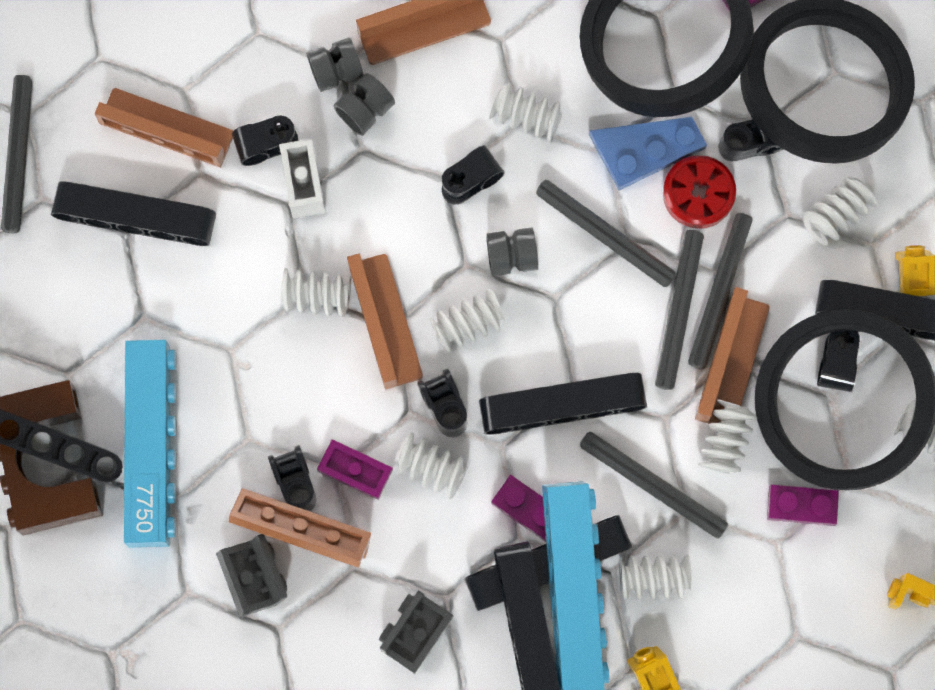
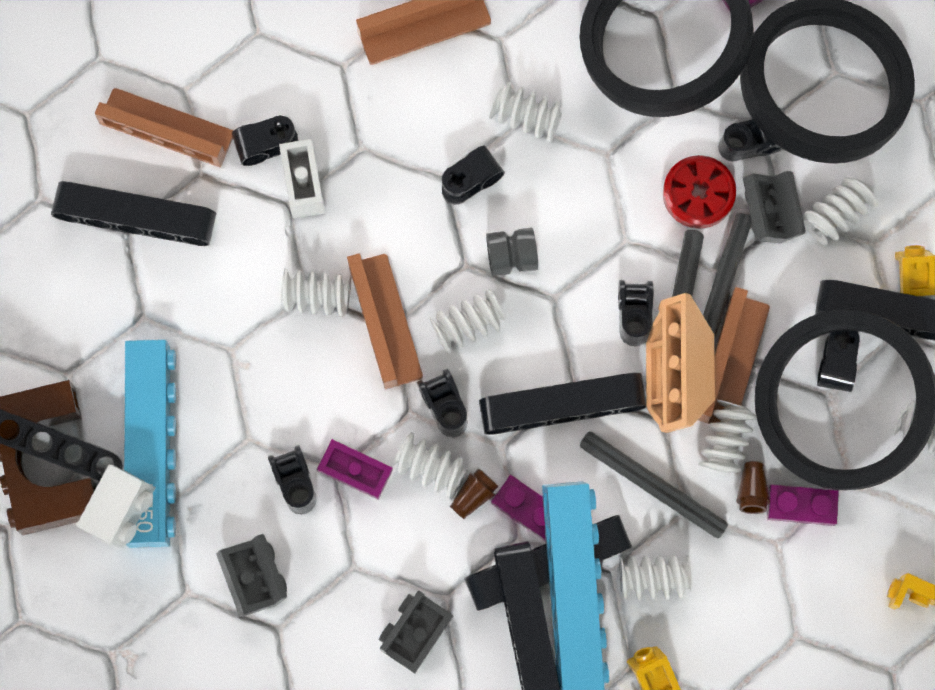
dark grey axle [1,75,32,233] -> none
nougat panel [229,488,371,568] -> none
dark grey wheel [306,37,364,92] -> none
dark grey wheel [333,73,396,136] -> none
dark grey axle [536,179,676,287] -> none
medium blue wing [589,117,707,190] -> none
none -> white brick [76,464,156,549]
none -> reddish brown cone [450,468,499,520]
none -> black piece [618,280,654,347]
none -> light nougat wedge [646,293,715,433]
none -> reddish brown cone [736,461,770,514]
none -> dark grey bracket [743,171,806,244]

